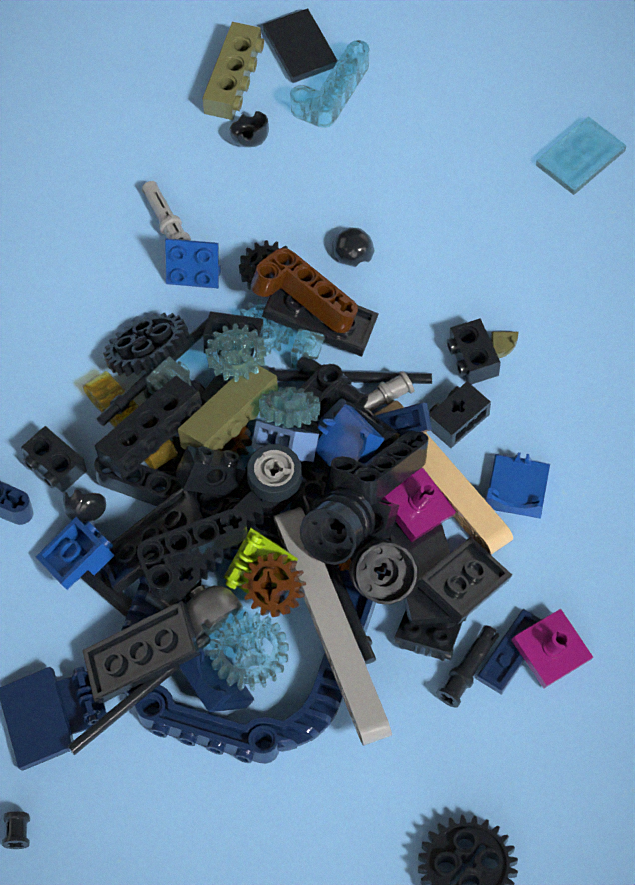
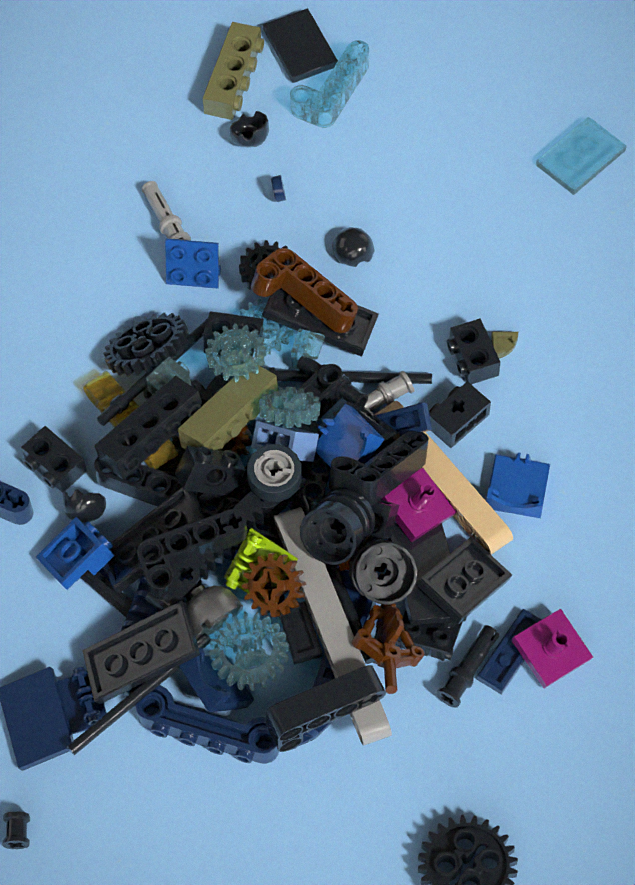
none -> black beam [266,665,386,752]
none -> dark blue tile [271,175,286,202]
none -> black tile [278,601,322,665]
none -> reddish brown bar [352,603,425,694]

